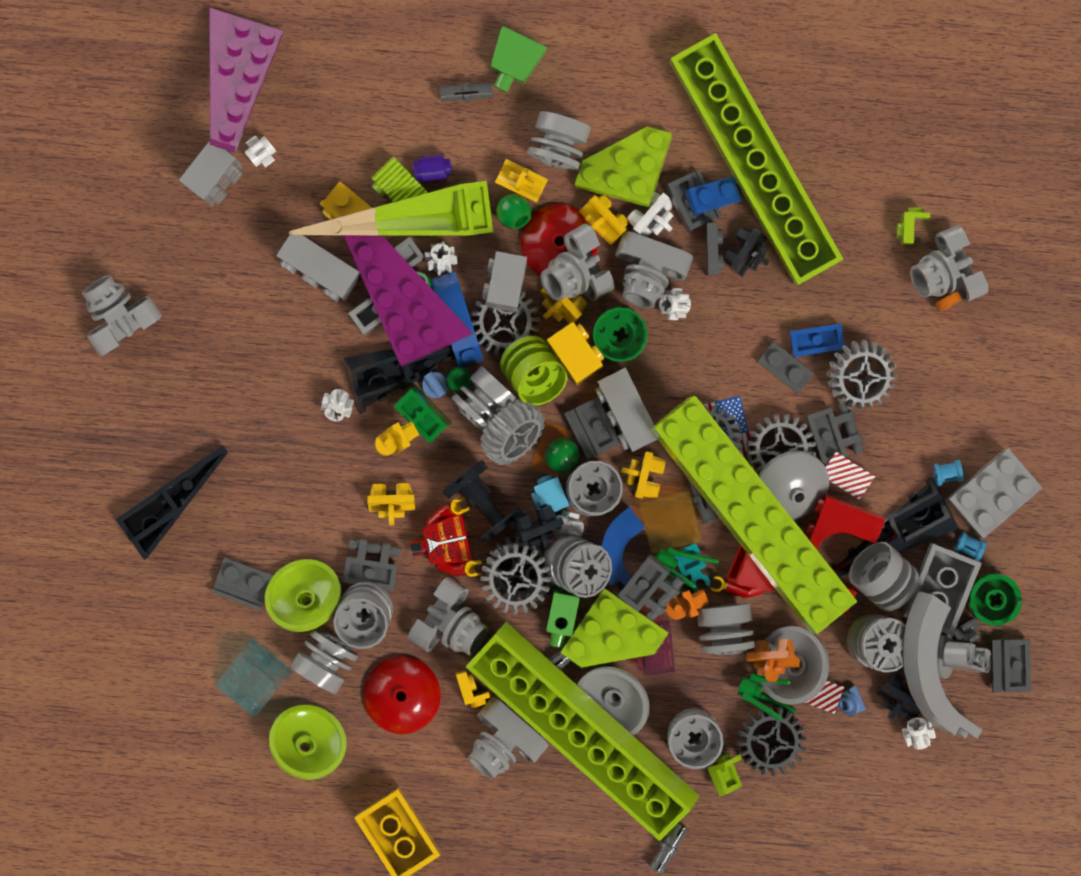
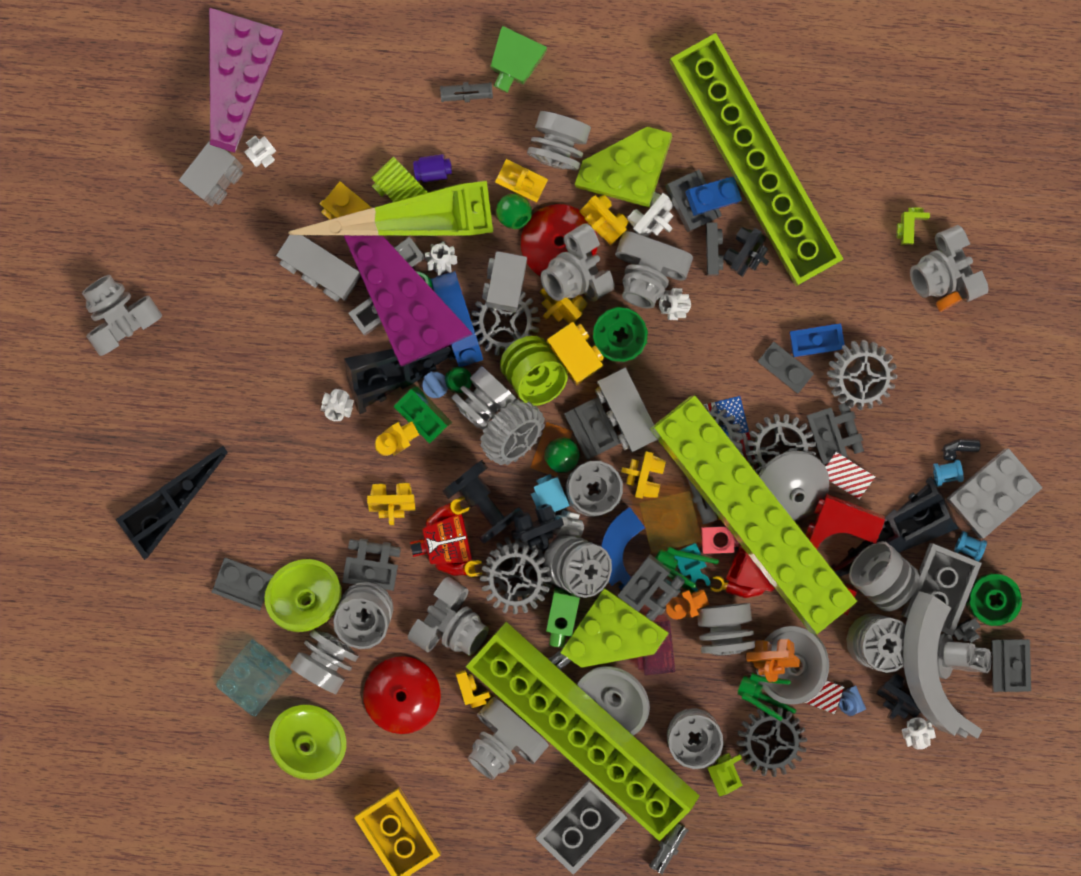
none -> light grey brick [536,779,627,875]
none -> coral brick [701,527,739,554]
none -> black arm [941,438,981,460]

